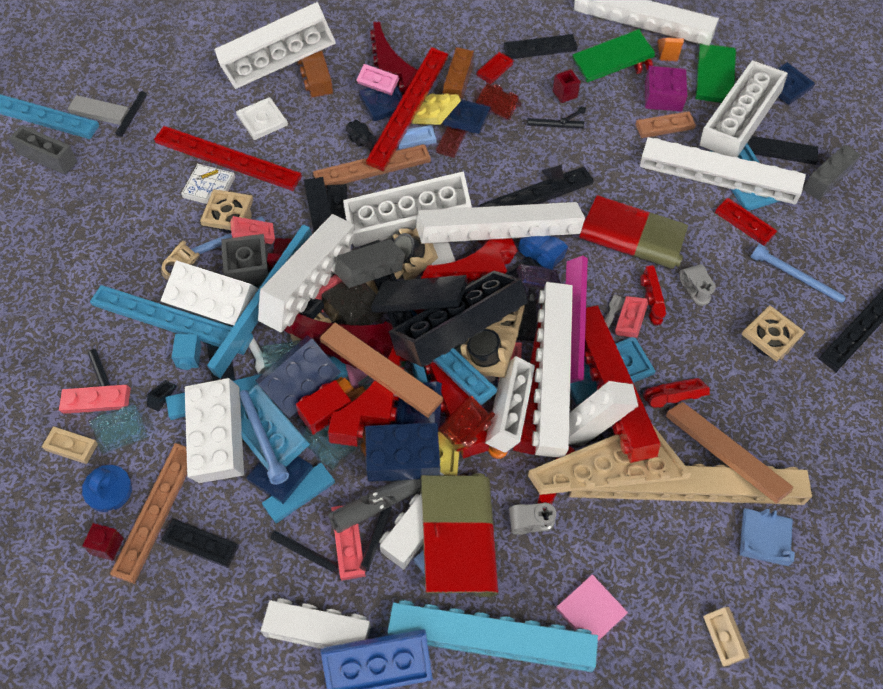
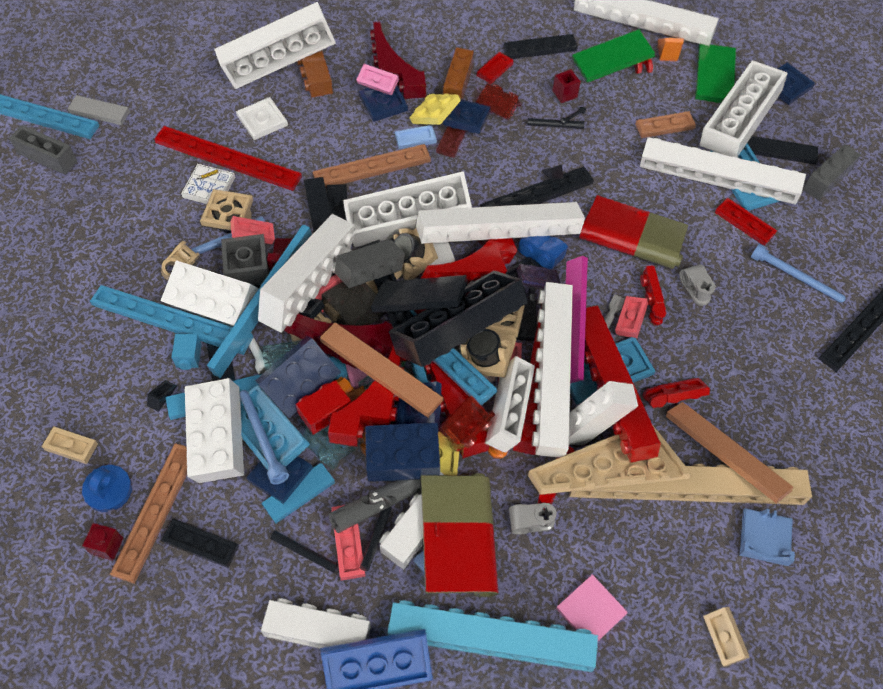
coral plate [59,385,131,413] -> none
black bar [88,349,111,386] -> none
clear light blue bracket [90,405,148,454] -> none
black bar [115,91,147,137] -> none
black piece [345,119,375,153] -> none
red tile [366,47,448,172] -> none
magenta brick [645,66,687,112] -> none
tan piece [741,305,805,362] -> none

